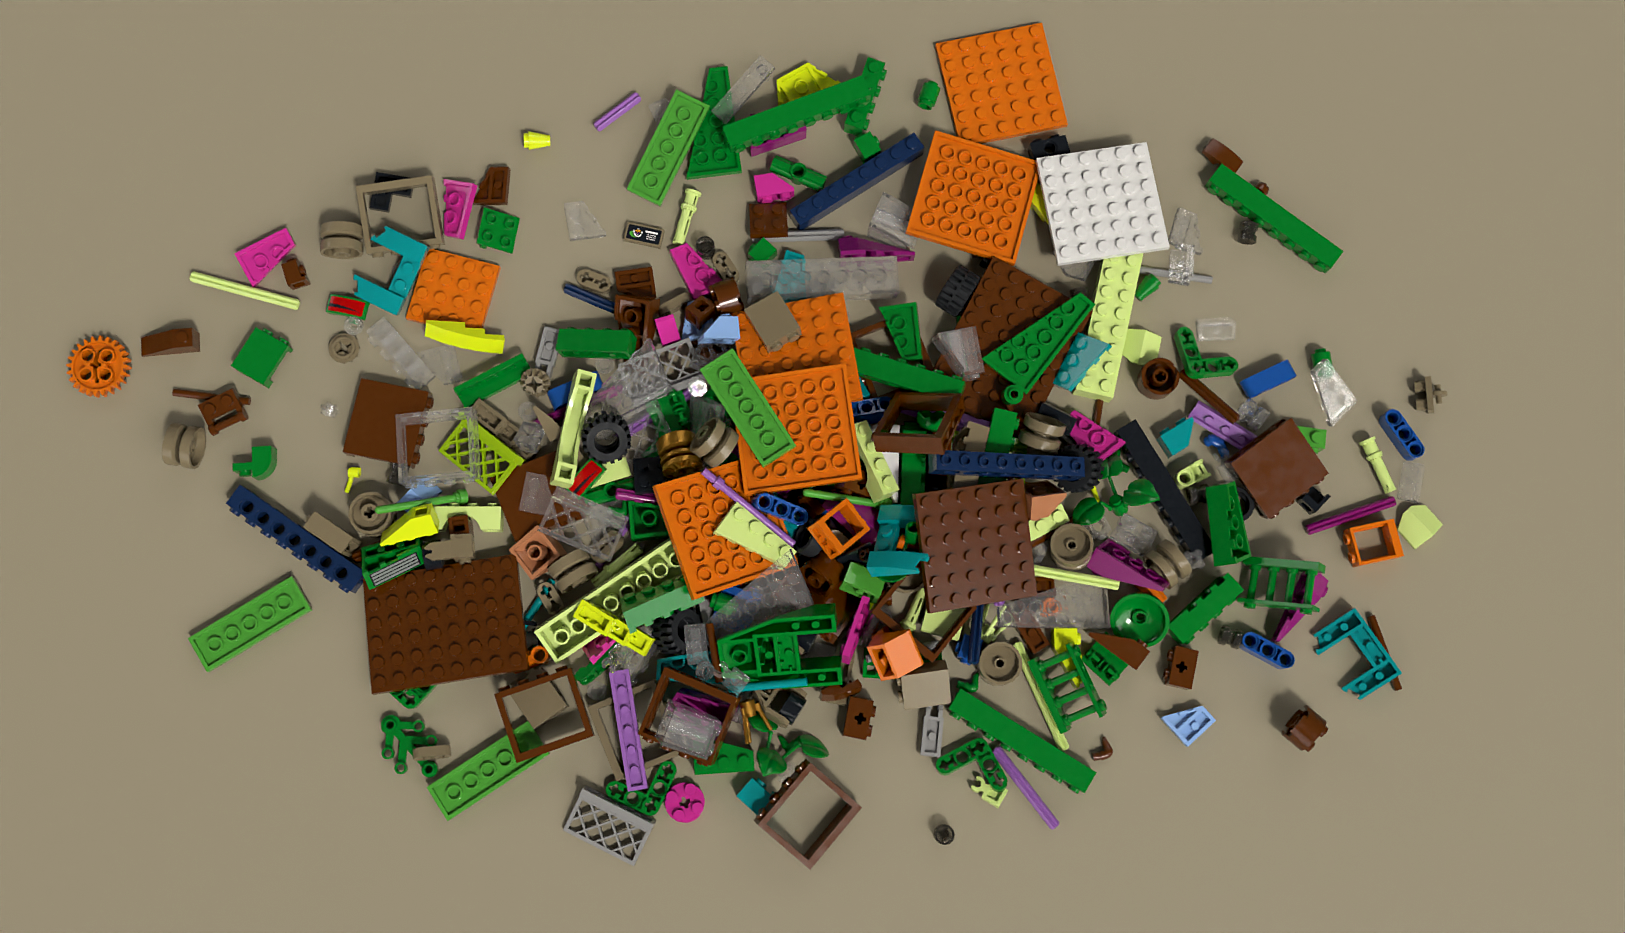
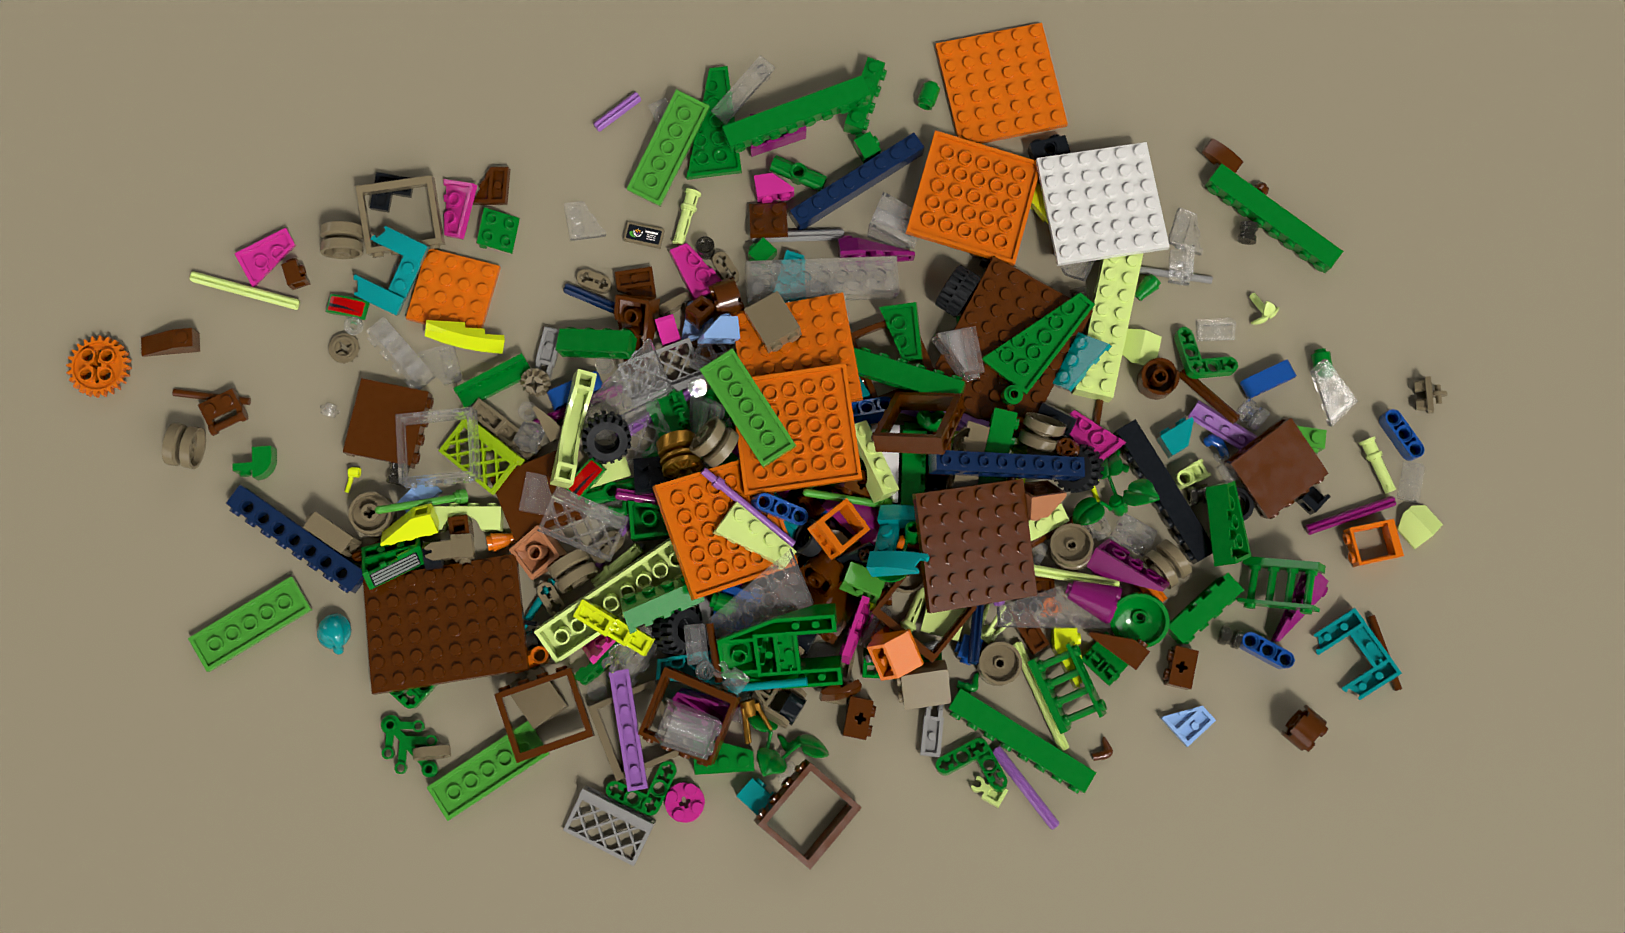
green panel [231,327,293,389] -> none
neon yellow cone [524,131,550,150] -> none
neon yellow wing [776,63,841,106] -> none
clear smoke wheel [933,824,955,845] -> none
clear plate [1184,549,1205,570] -> none
none -> teal piece [317,613,352,655]
none -> orange cone [486,533,515,552]
none -> reddish brown wheel [1056,438,1080,457]
none -> magenta cone [1065,580,1122,624]
none -> yellowish green plant [1249,293,1279,325]

